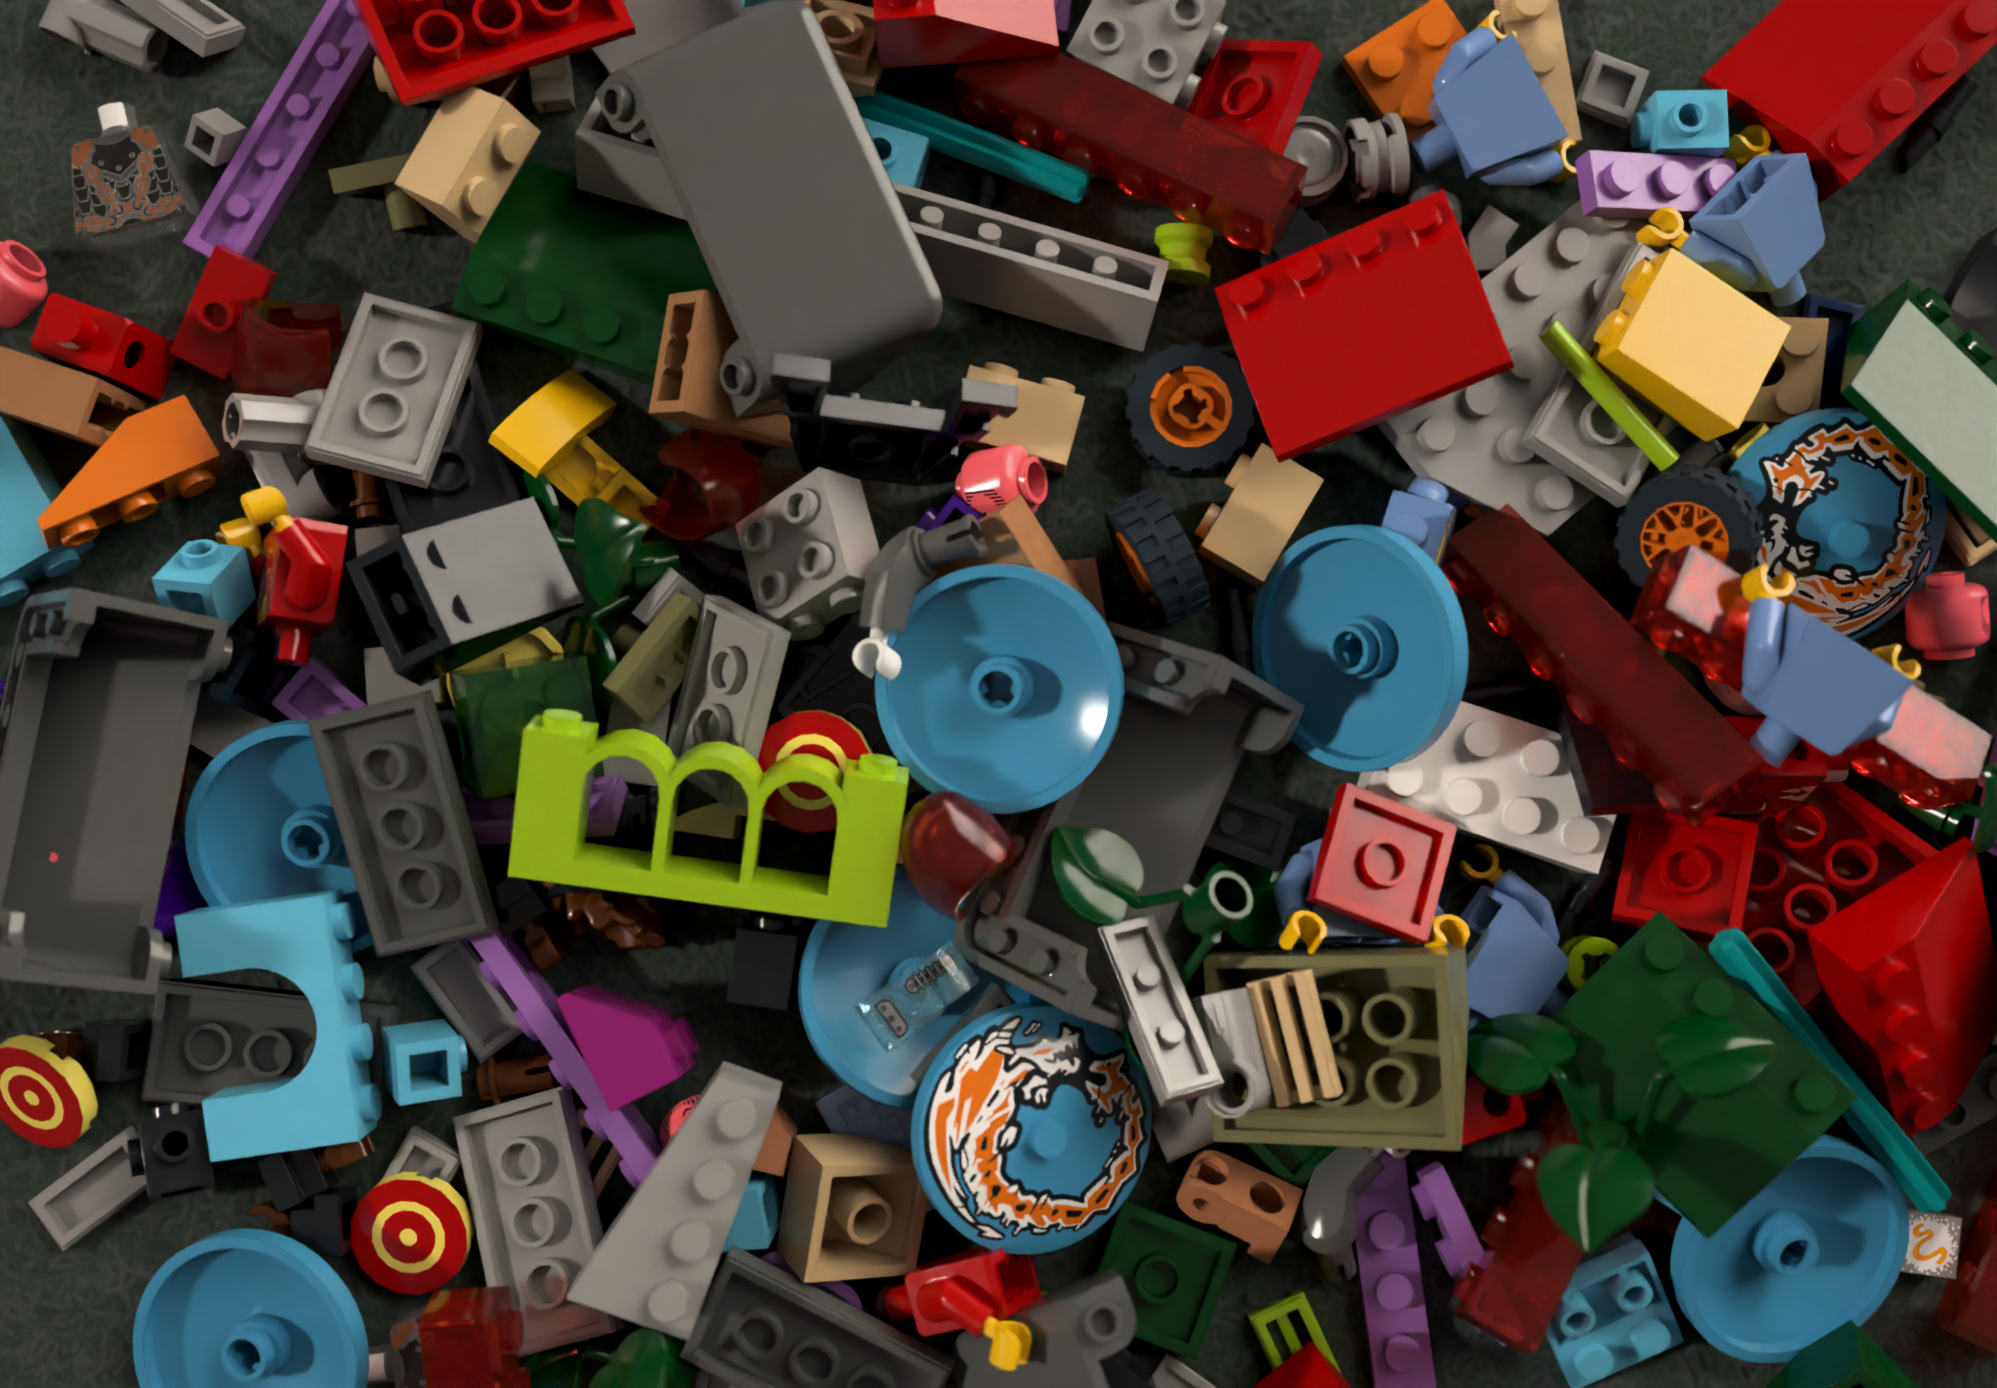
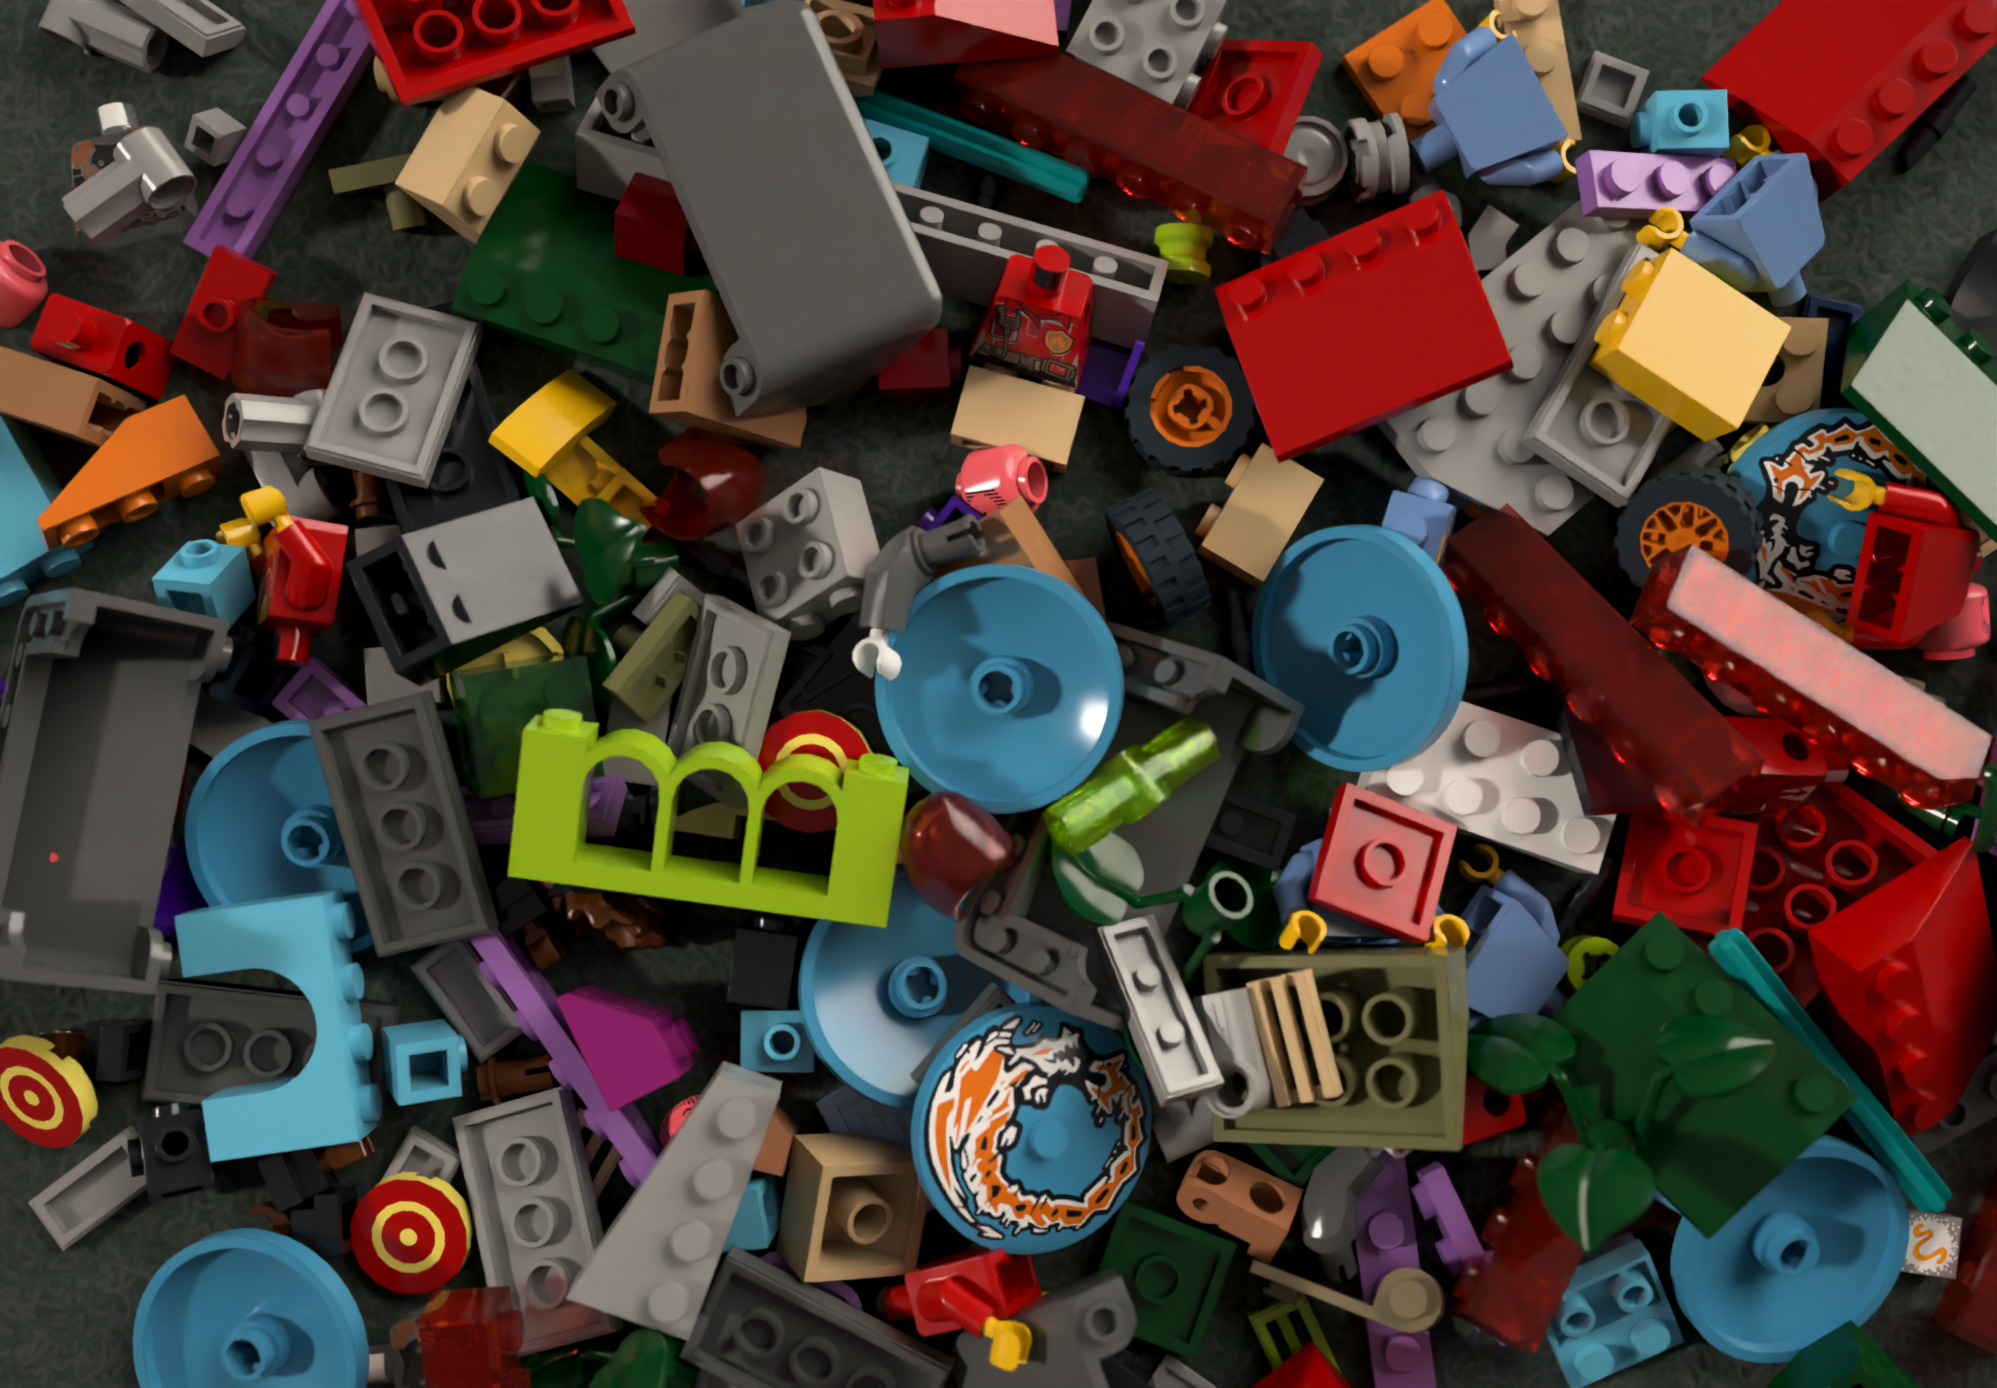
black wing [771,352,1018,487] -> none
clear light blue leg [854,940,980,1052] -> none
lime bar [1538,320,1680,471] -> none
medium blue torso [1741,563,1921,768] -> none
none -> light grey piece [62,127,197,245]
none -> dark red brick [614,172,702,276]
none -> medium azure brick [740,1006,819,1072]
none -> dark red brick [878,328,962,401]
none -> red torso [968,245,1094,389]
none -> clear neon green piece [1042,714,1221,858]
none -> dark purple bracket [1075,338,1145,412]
none -> dark tan door [1249,1260,1446,1333]
none -> red torso [1802,468,1983,657]

